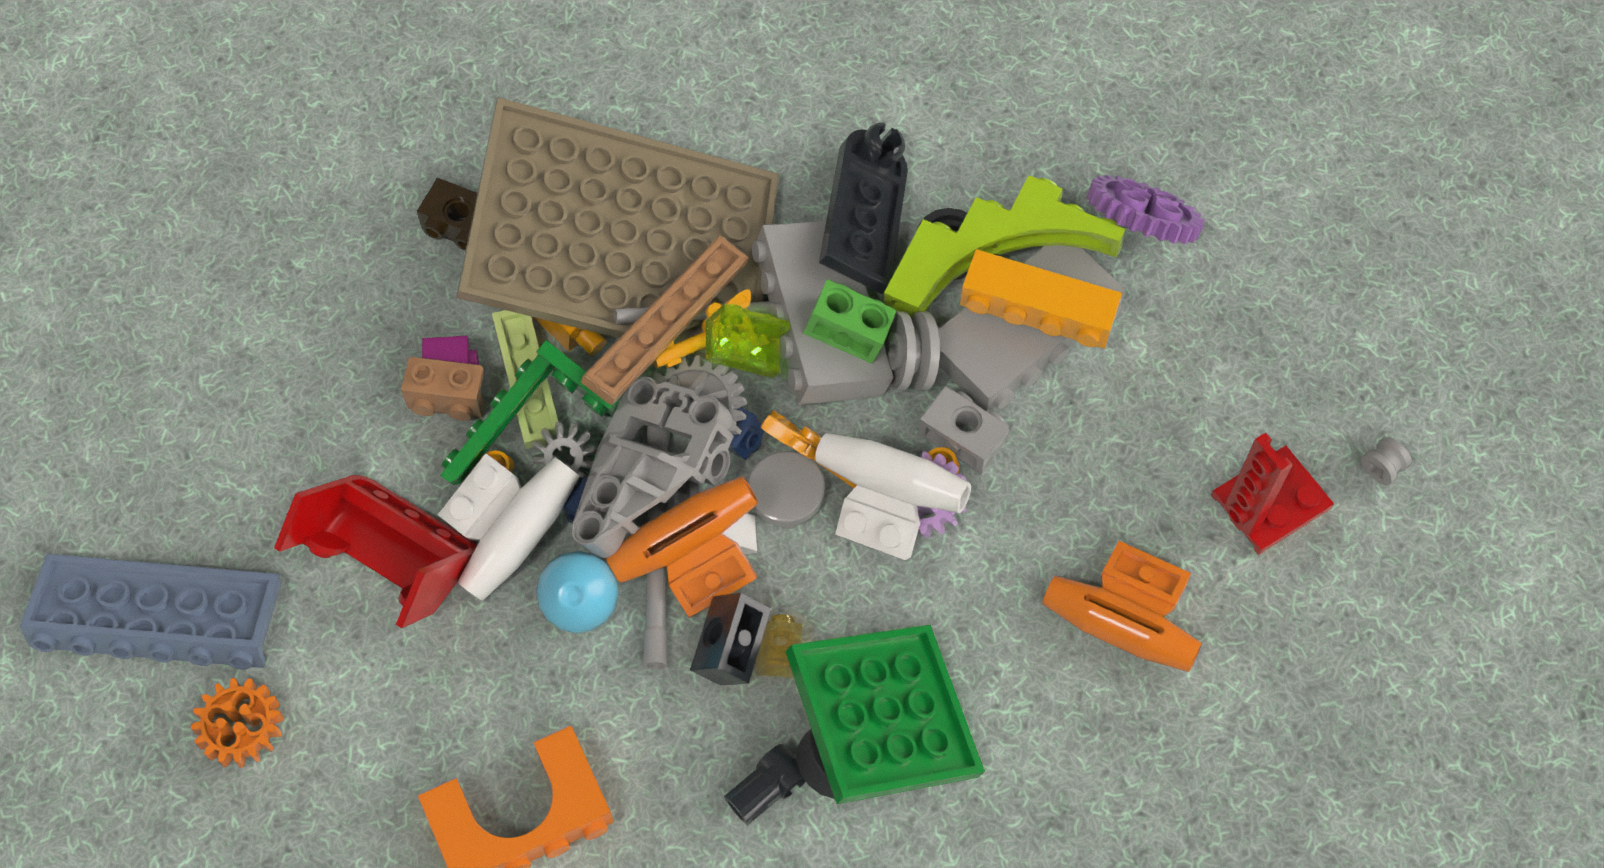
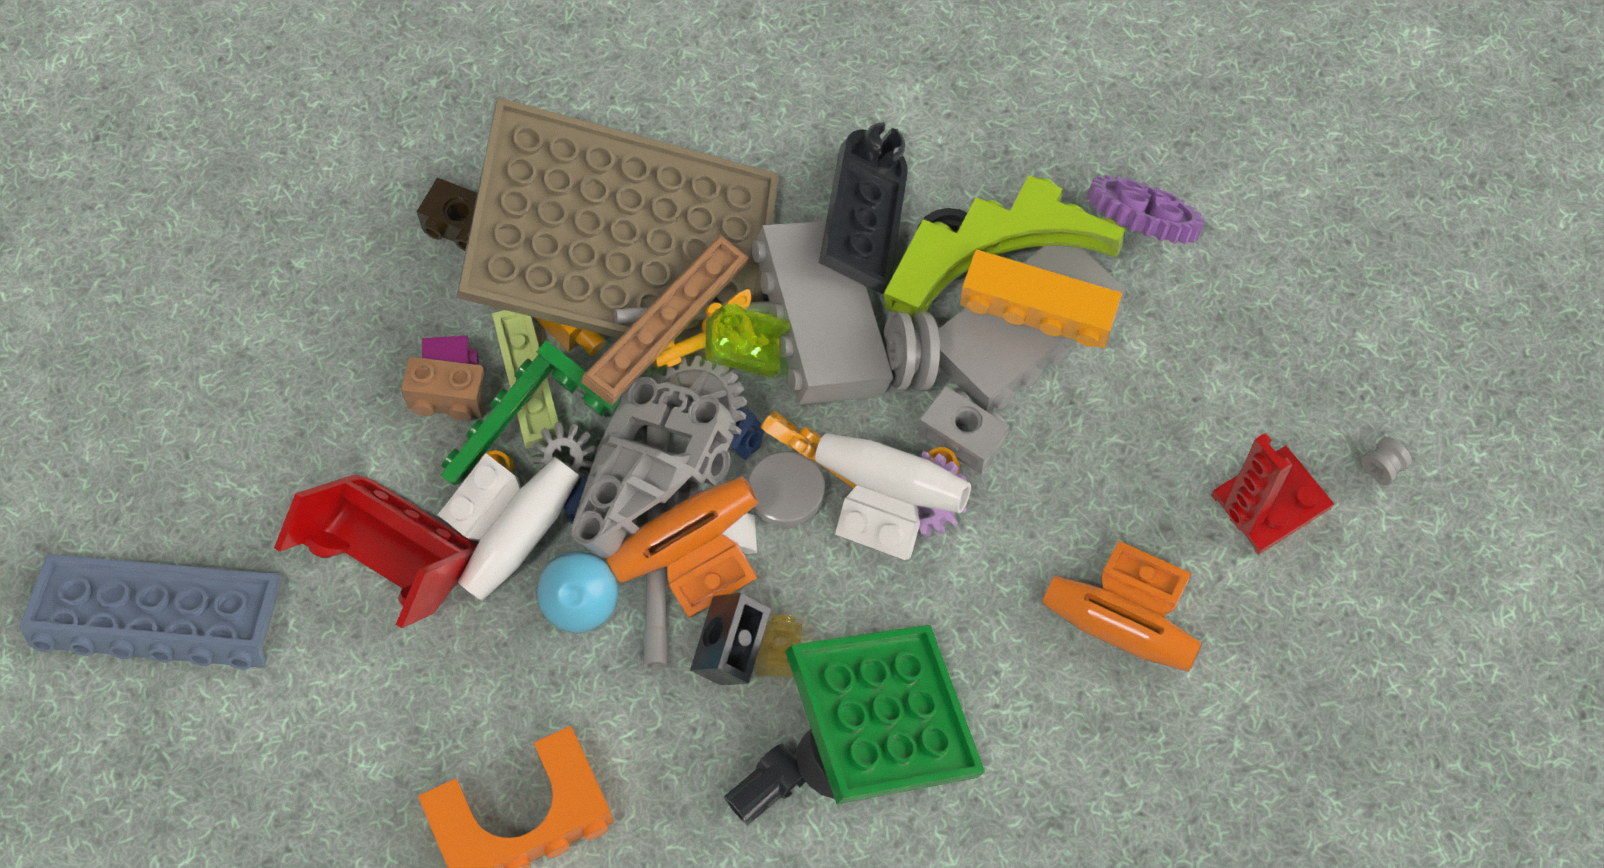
orange gear [191,678,284,768] -> none
bright green brick [803,279,896,364] -> none

